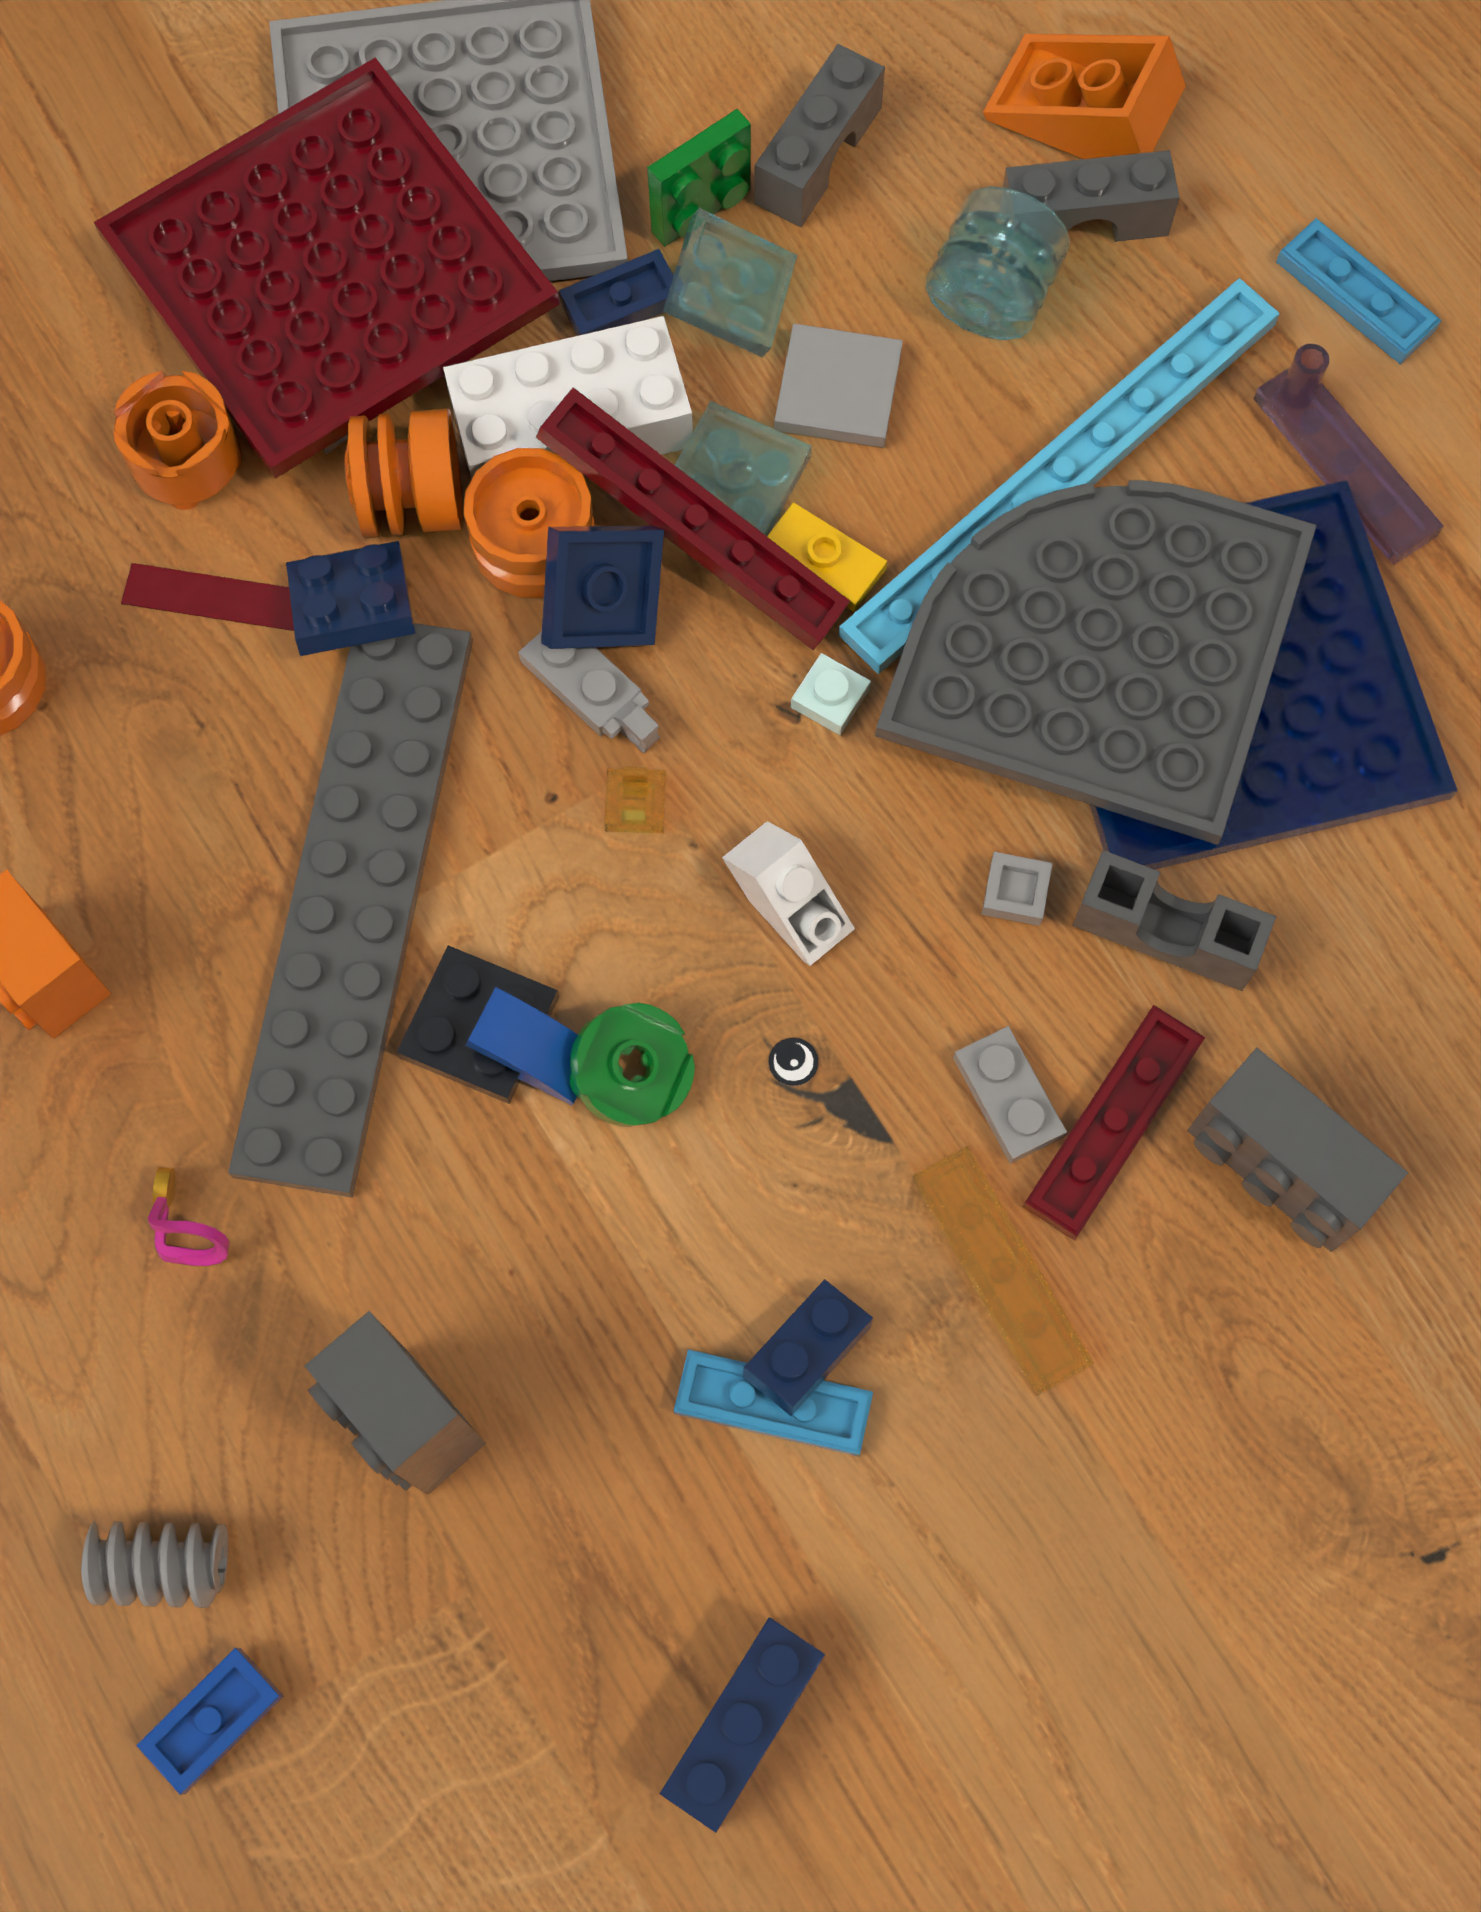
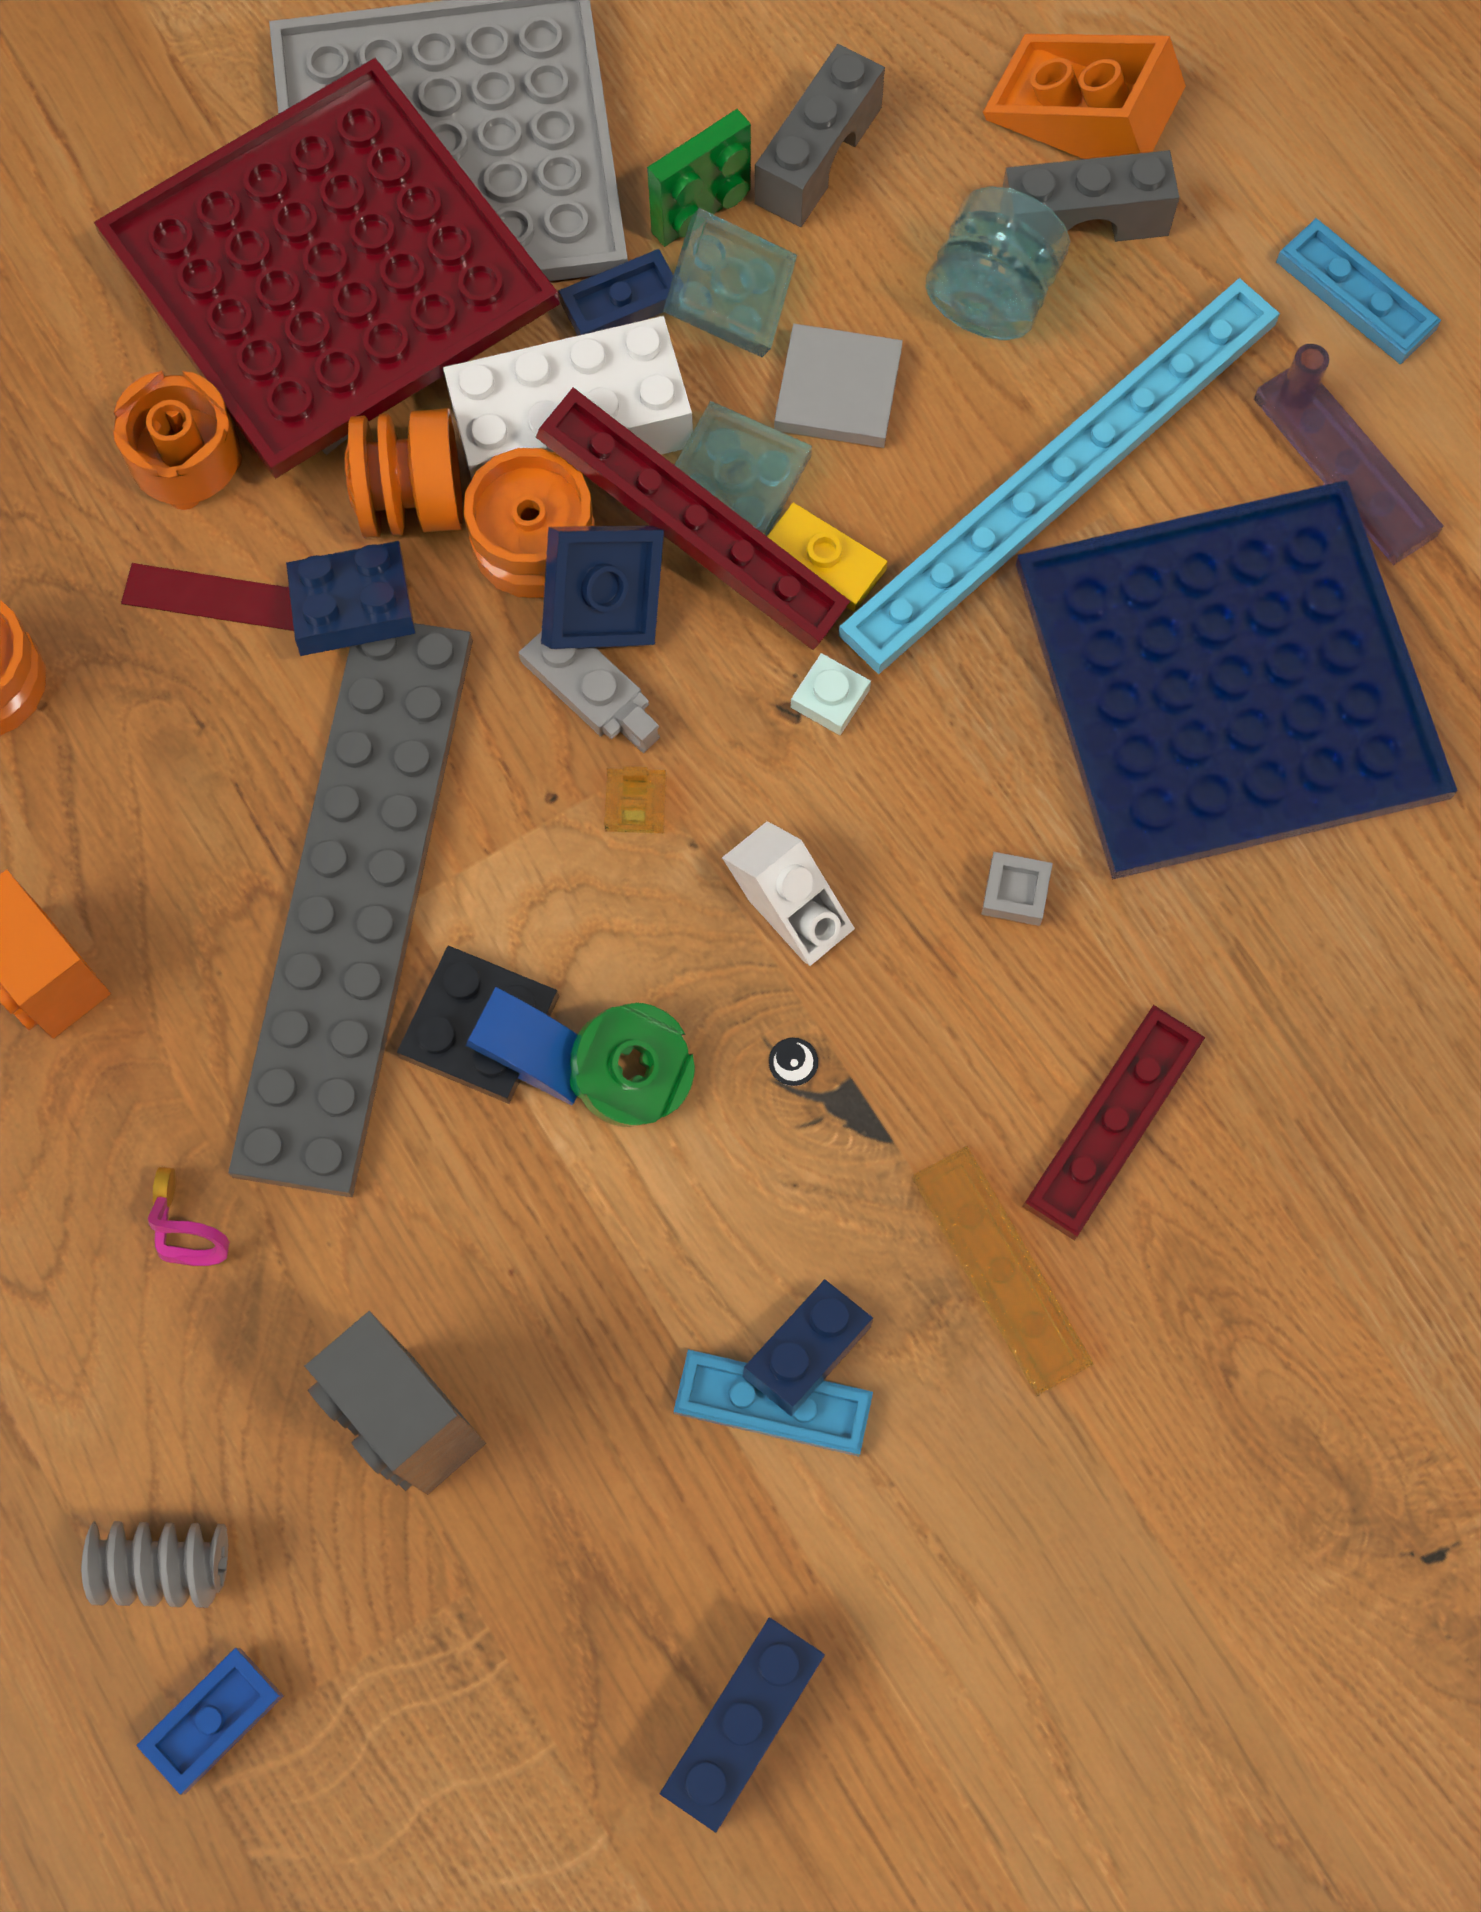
dark grey plate [875,480,1317,845] -> none
light grey plate [953,1026,1067,1164] -> none
dark grey arch [1072,850,1276,991] -> none
dark grey brick [1187,1047,1408,1252] -> none

